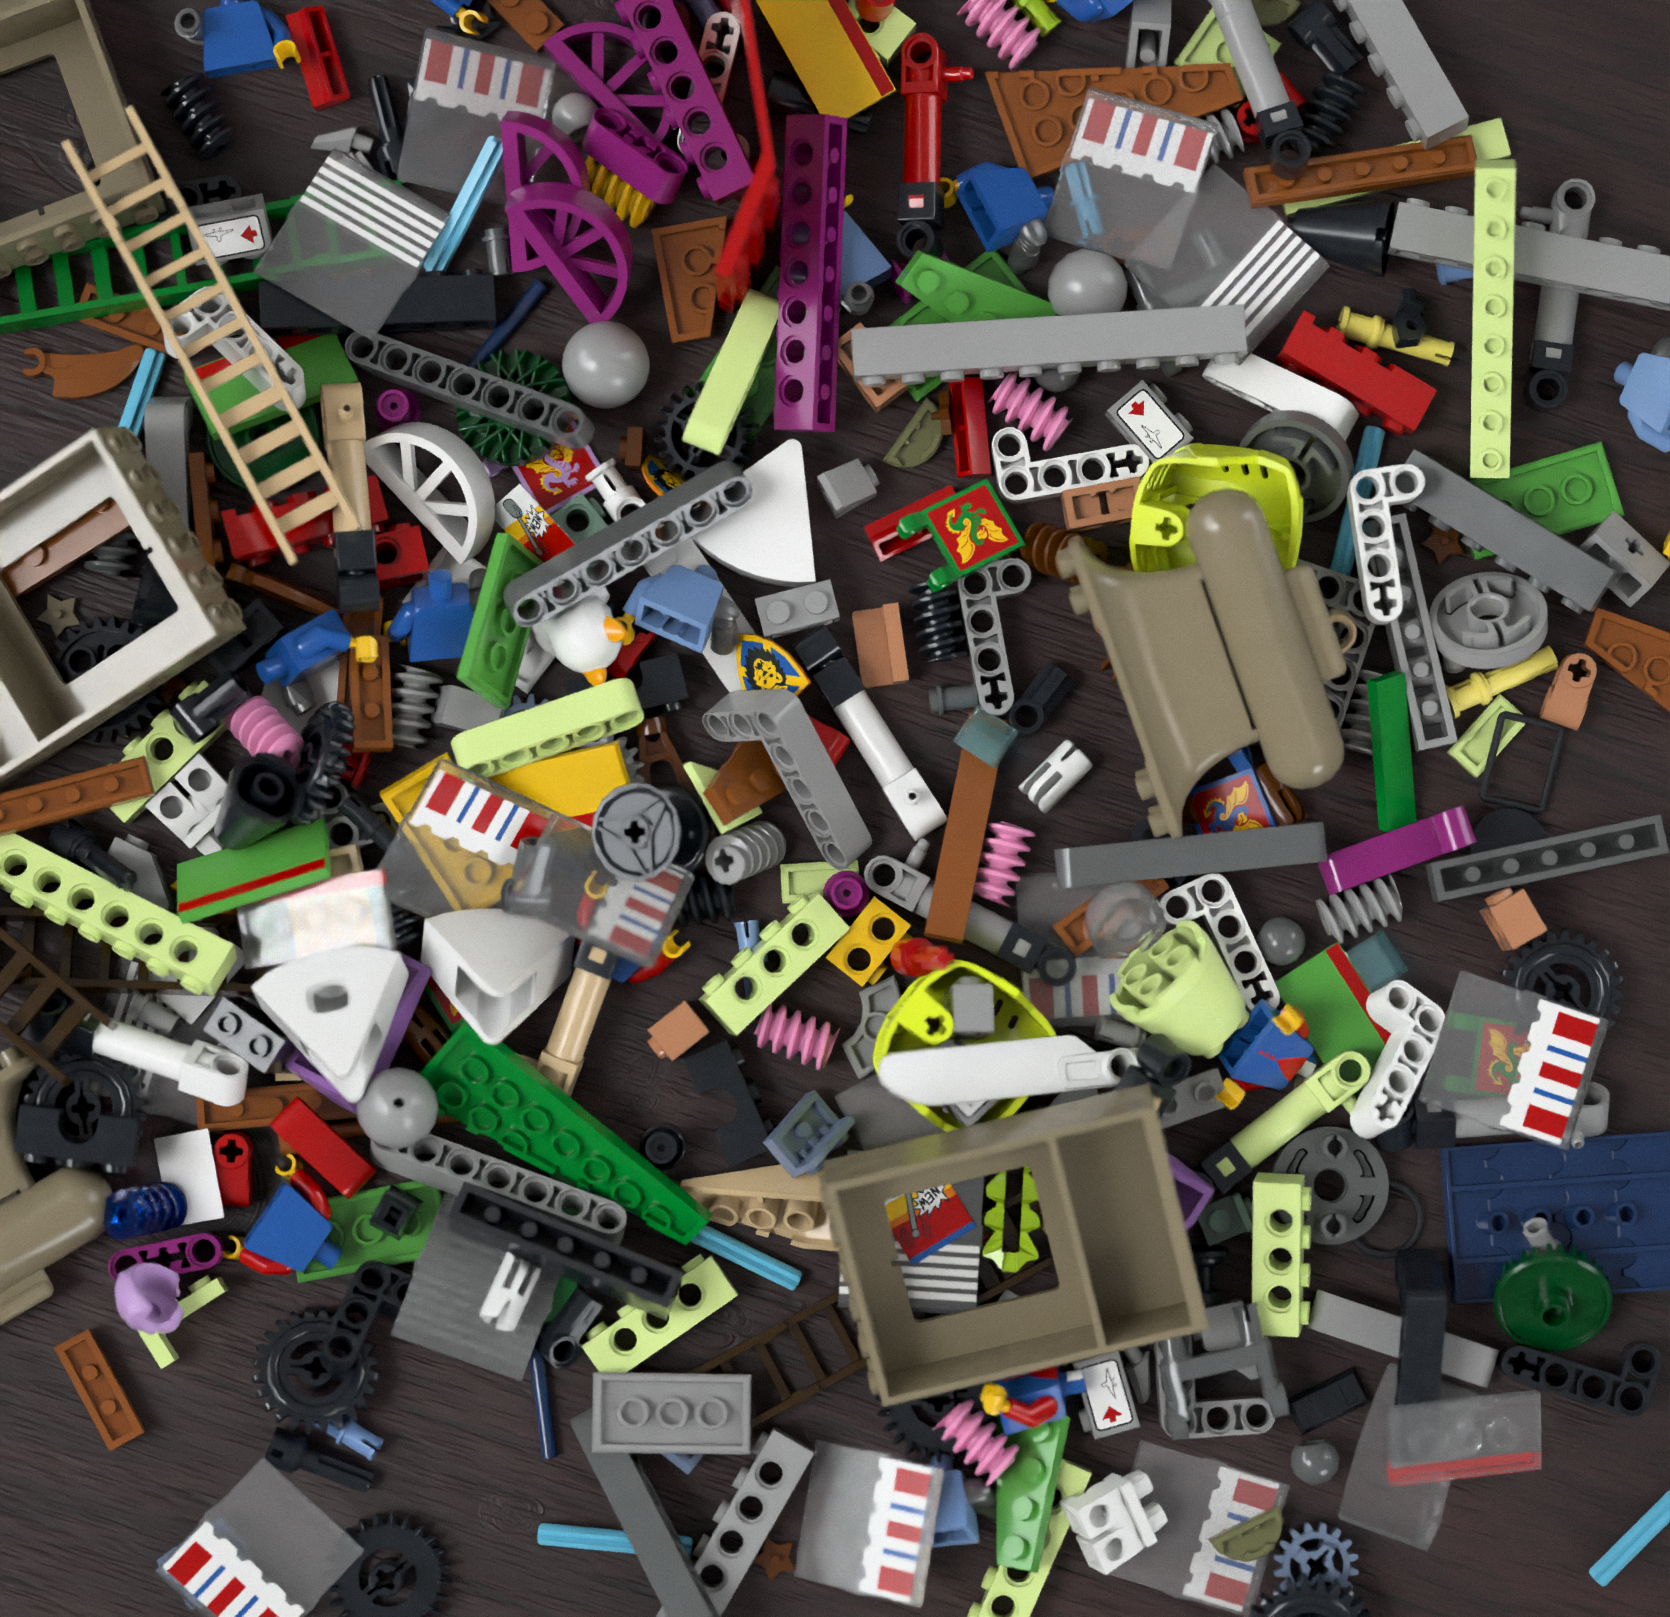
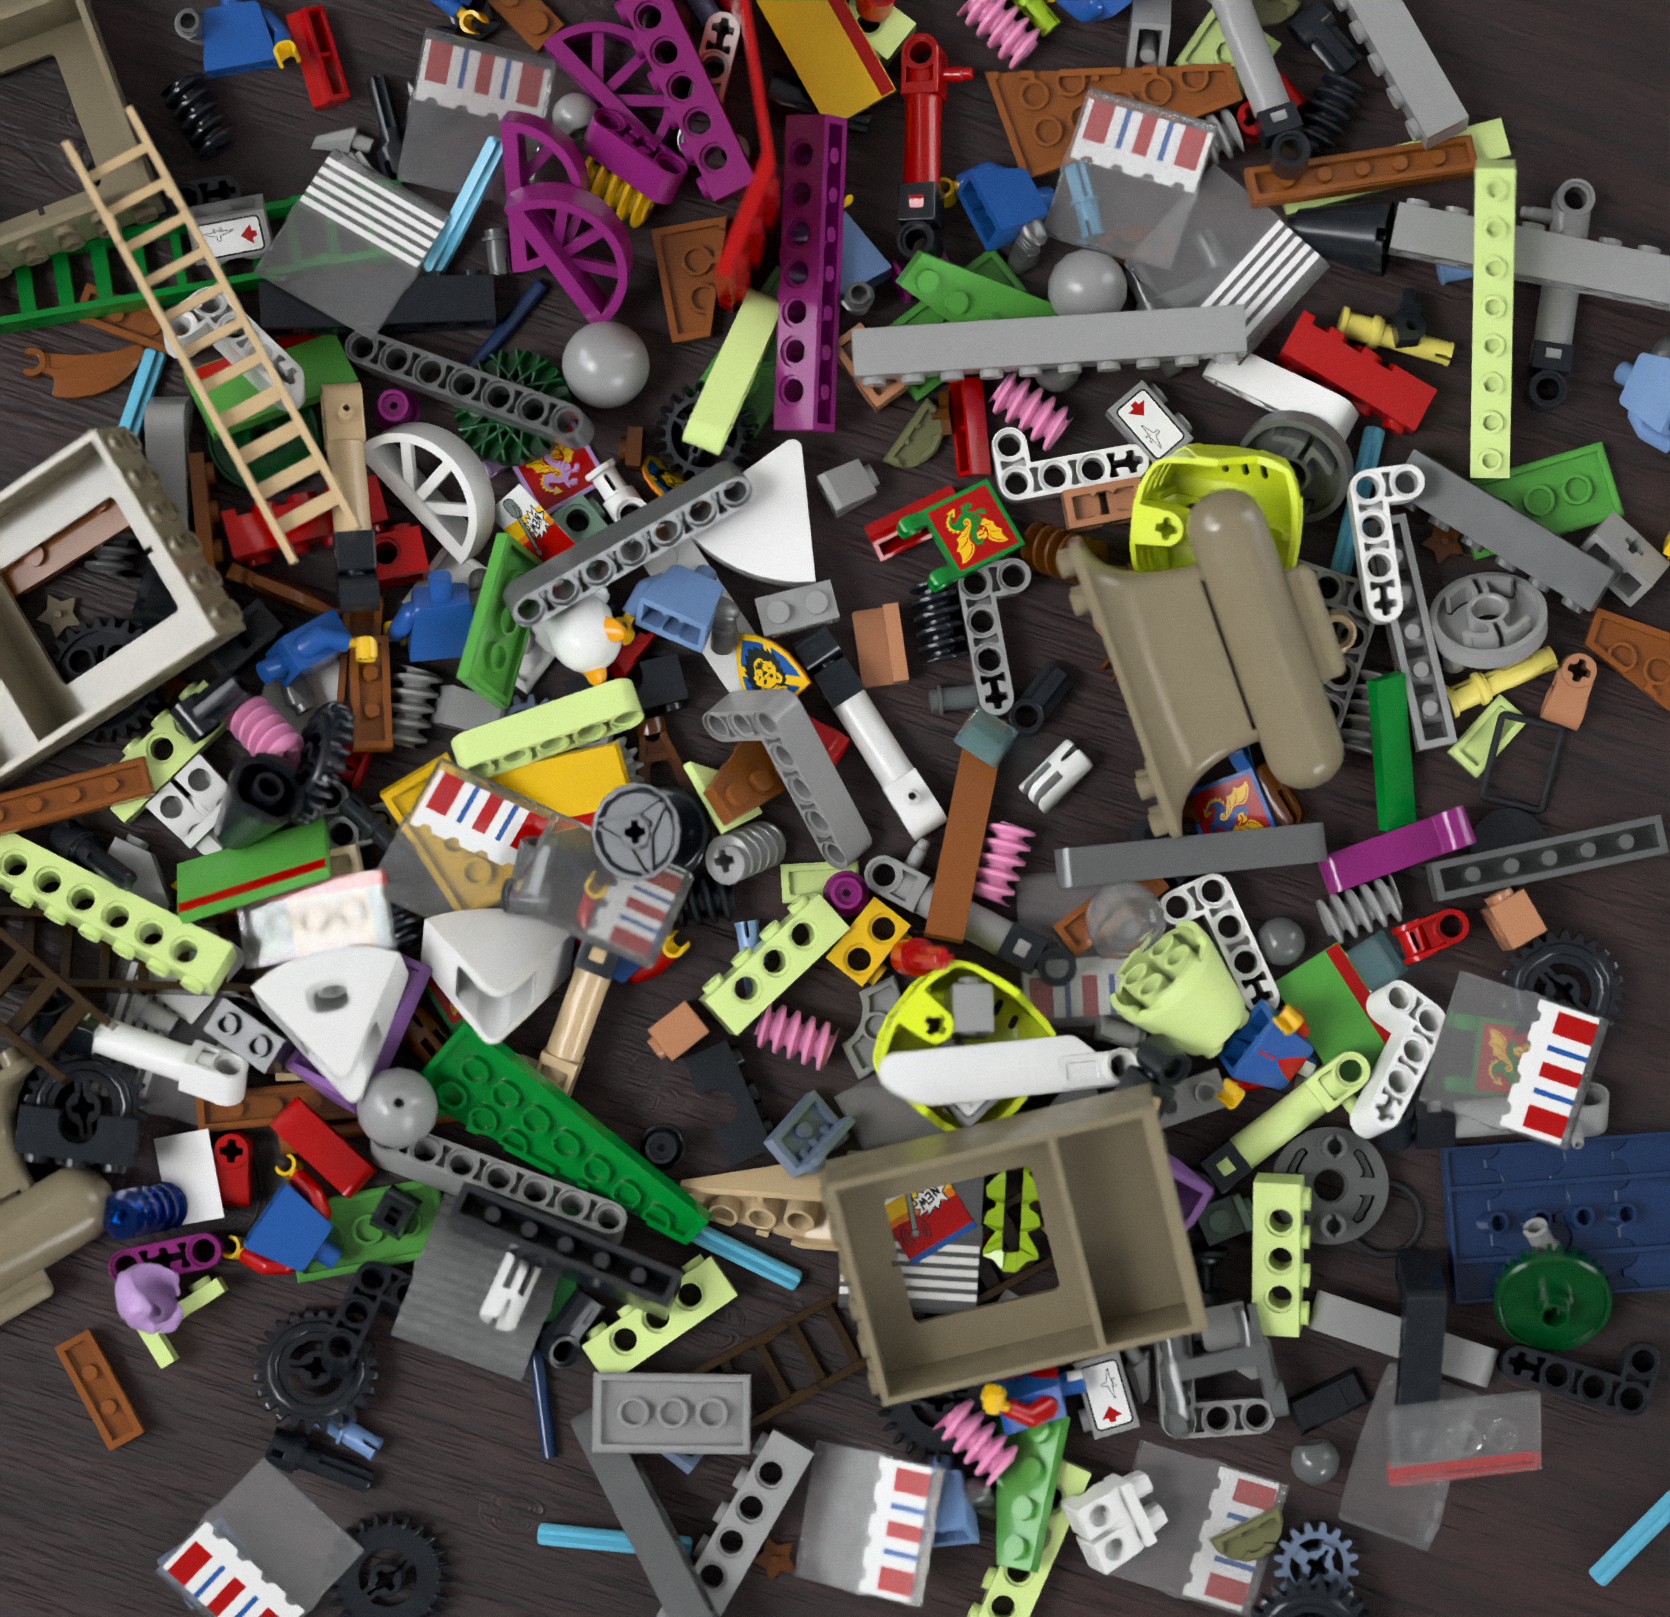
none -> red piece [1390,908,1469,966]

